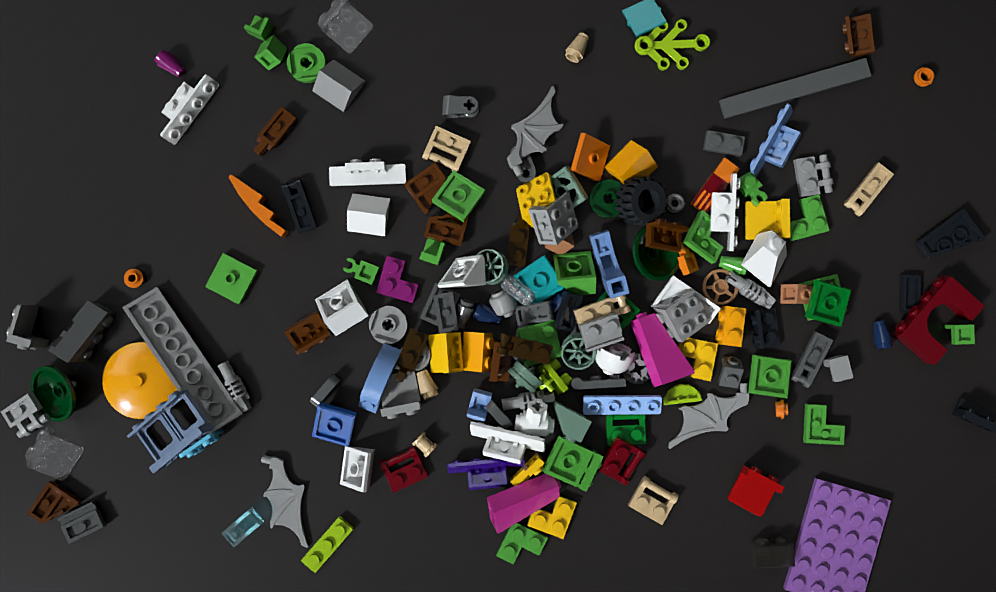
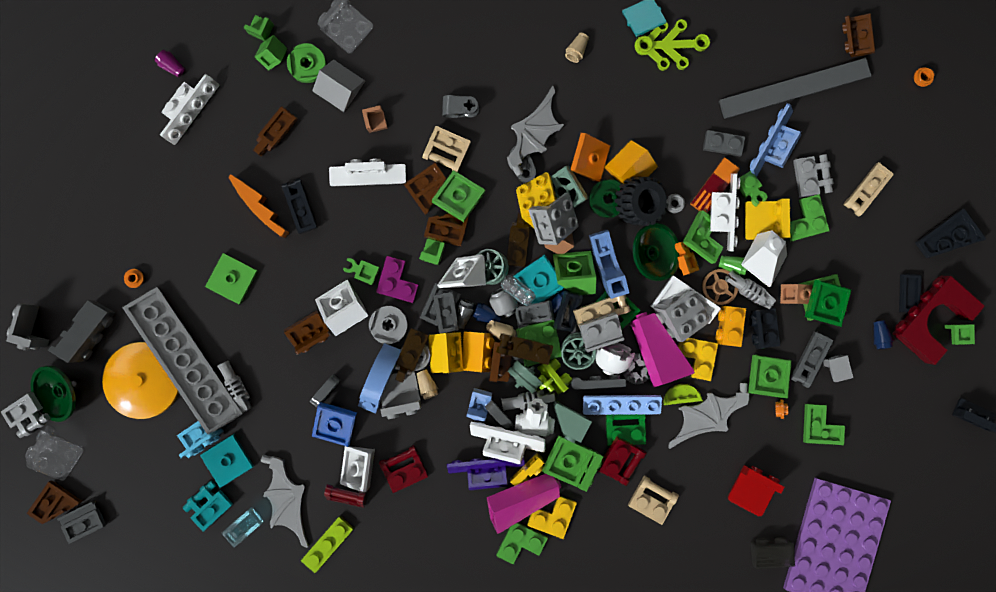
sand blue window [127,389,214,474] -> none
white slope [347,193,391,236] -> none
tan bush [412,432,438,457] -> none
reddish brown bracket [645,219,689,253] -> none
dark grey bracket [718,356,744,388] -> none
none -> teal plate [182,480,233,532]
none -> teal plate [200,434,254,488]
none -> dark red plate [324,484,366,508]
none -> nougat panel [362,105,388,133]
none -> tan cone [487,320,516,343]

